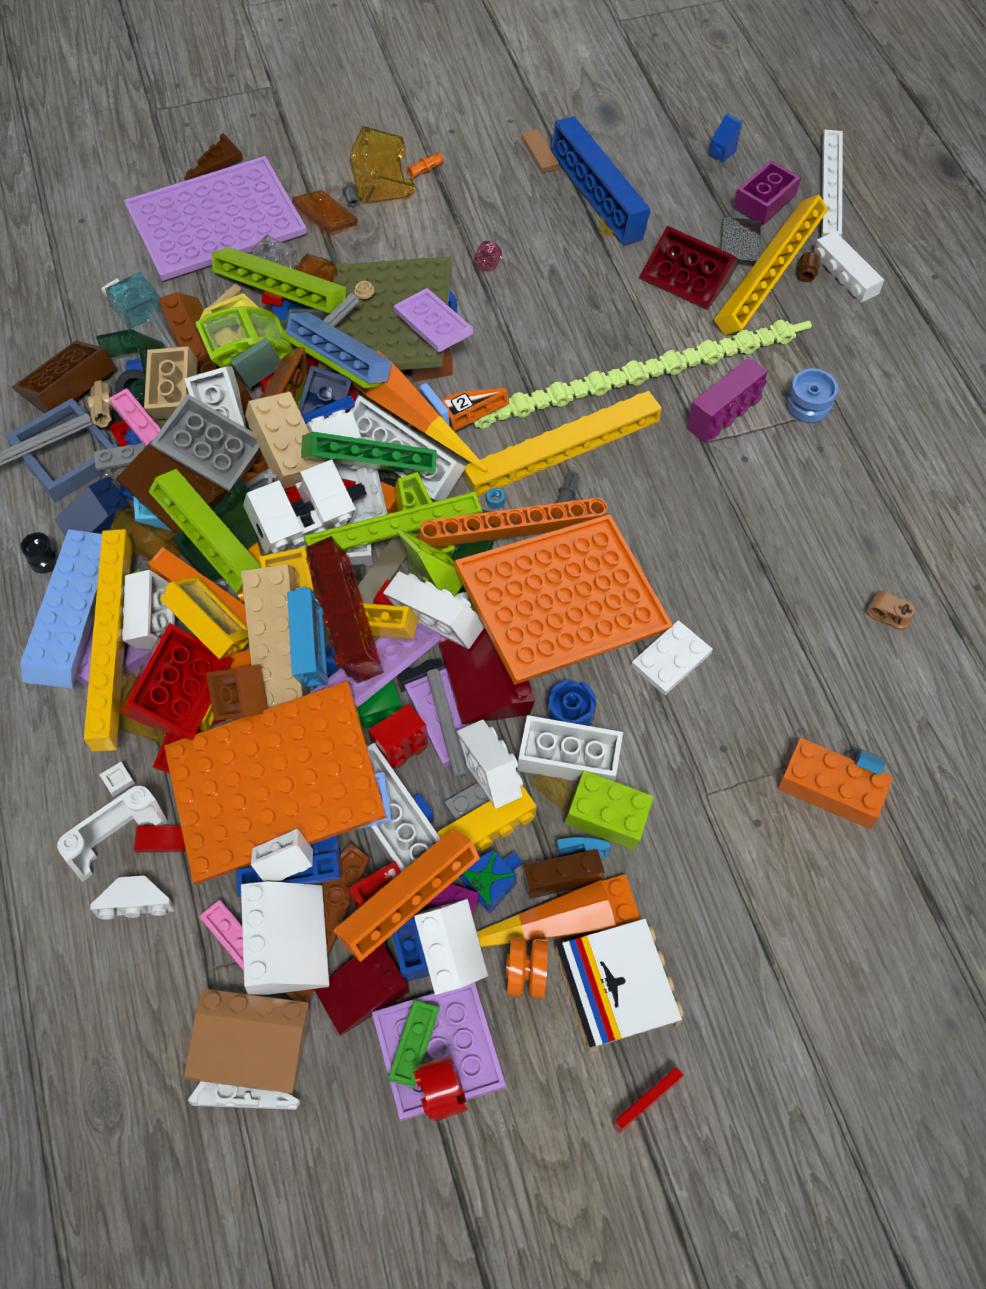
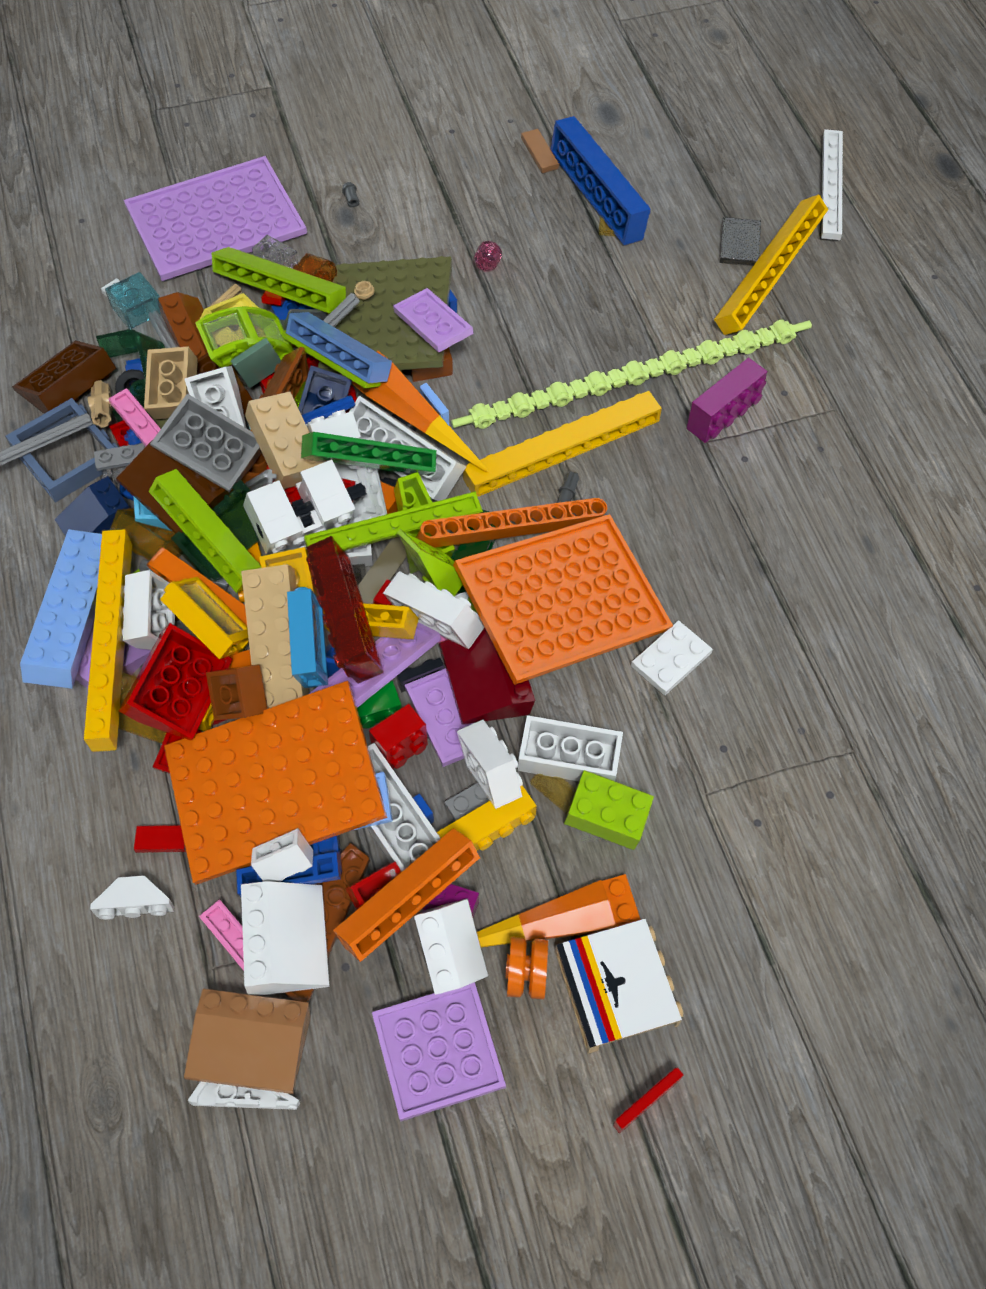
black wheel [21,532,58,574] -> none
white windscreen [57,786,168,882] -> none
white plate [99,762,135,797] -> none
reddish brown wing [184,133,243,181] -> none
clear orange tile [292,190,358,233] -> none
dark red slope [314,943,409,1036] -> none
clear yellow windscreen [350,126,416,203] -> none
bright green tile [388,999,440,1089] -> none
blue brick [393,917,430,982] -> none
orange pin [407,152,444,178] -> none
red brick [414,1055,468,1122] -> none
light grey axle [427,669,467,778] -> none
orange slope [441,388,509,431] -> none
torso [459,851,522,914] -> none
dark azure axle [486,488,505,509] -> none
reddish brown brick [523,849,605,899] -> none
blue brick [547,680,596,726] -> none
dark azure slope [556,837,611,858] -> none
dark red slope [639,226,738,310] -> none
blue slope [709,113,742,162] -> none
magenta brick [733,160,801,224] -> none
orange brick [778,737,893,829] -> none
medium blue wheel [787,368,838,423] -> none
reddish brown brick [798,252,820,282] -> none
white brick [813,231,884,303] -> none
dark azure slope [855,748,885,775] -> none
medium nougat piece [867,591,916,630] -> none

